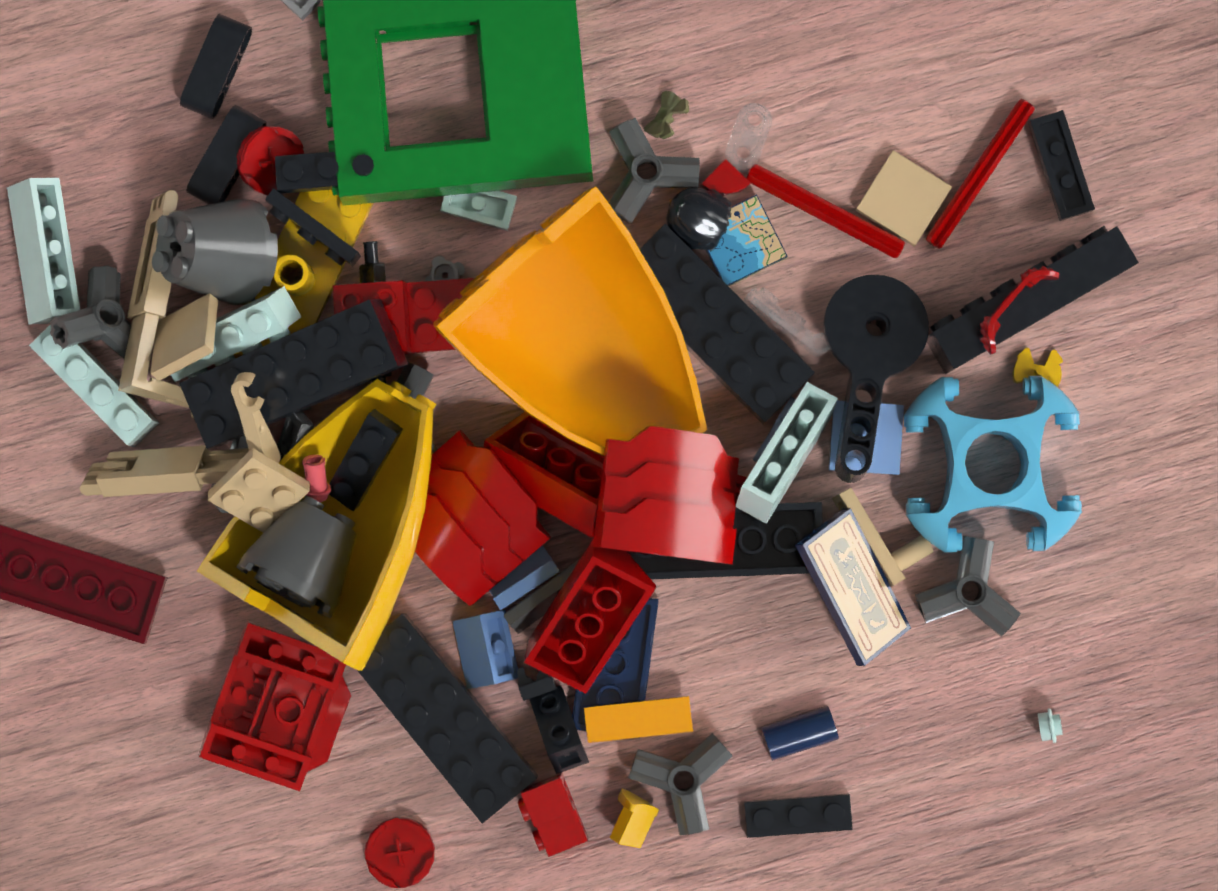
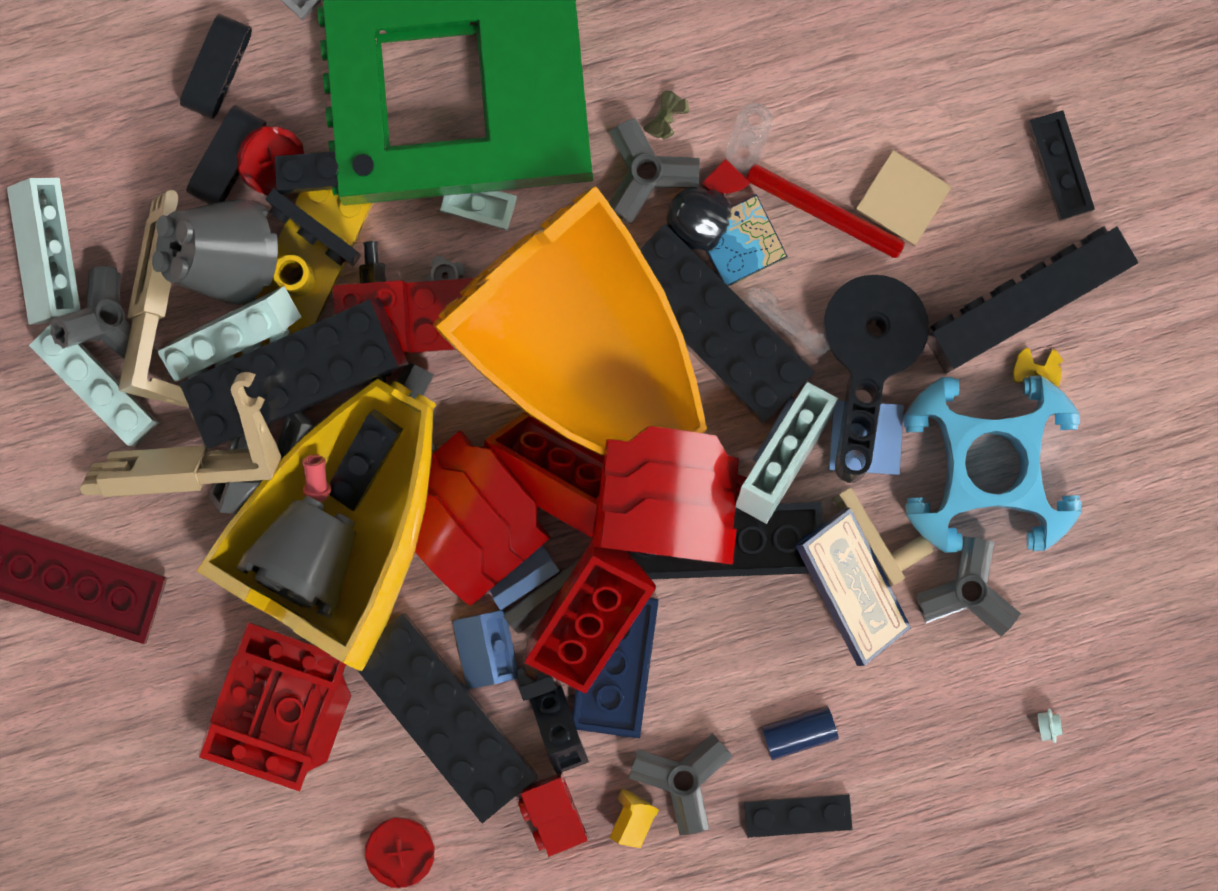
tan tile [151,294,218,380] -> none
tan plate [208,448,310,533] -> none
light orange tile [584,696,693,743] -> none
red axle [926,99,1035,249] -> none
red piece [980,266,1059,355] -> none

